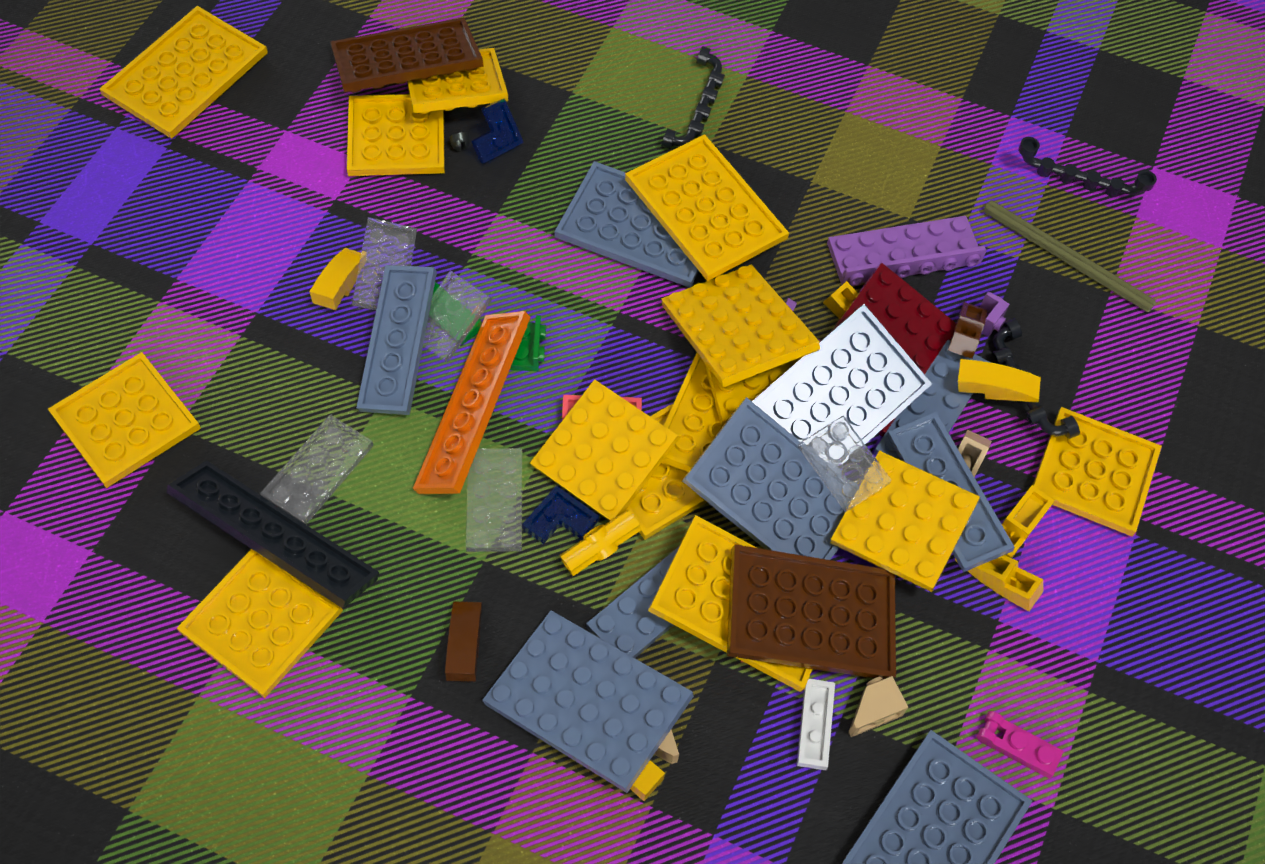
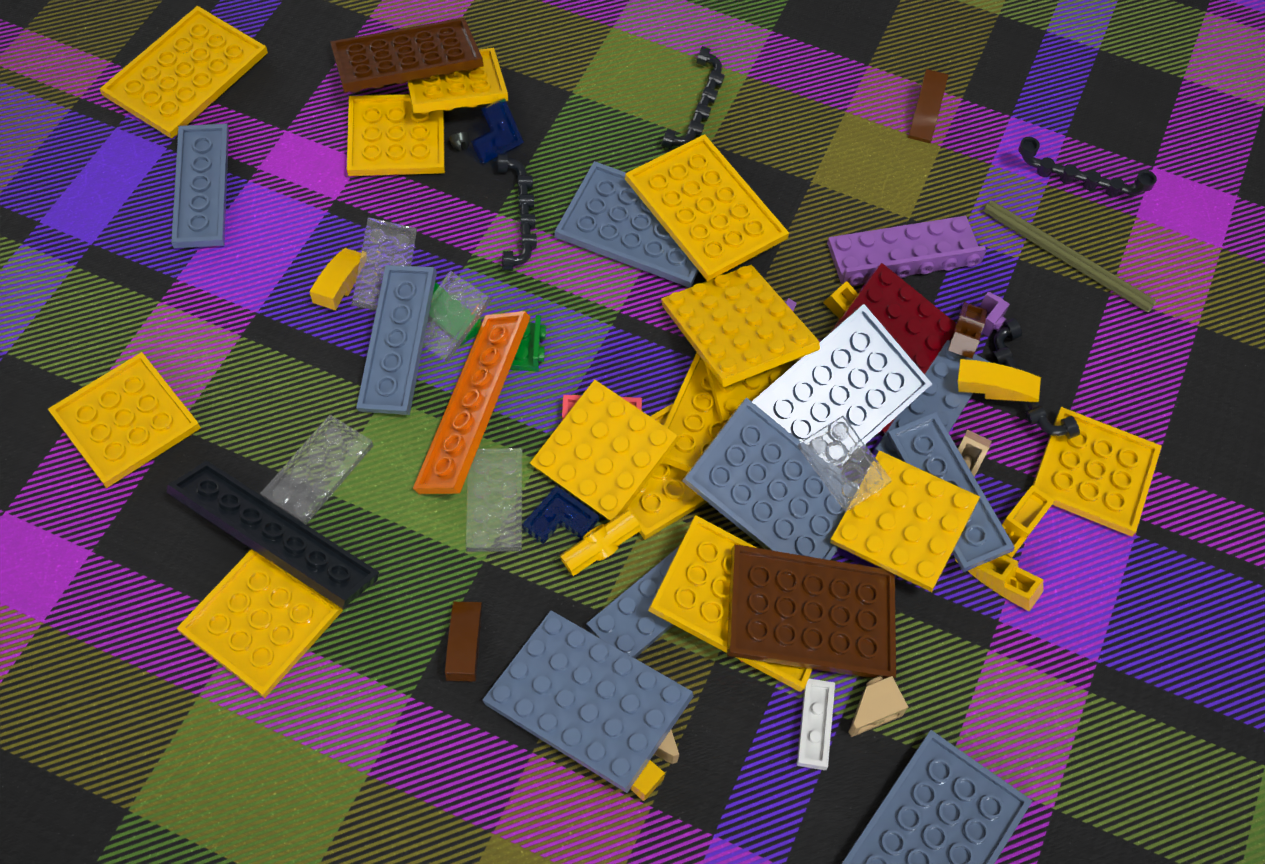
dark pink plate [977,711,1064,779] -> none
none -> sand blue plate [171,124,229,248]
none -> black bar [497,153,537,271]
none -> reddish brown slope [908,69,949,144]

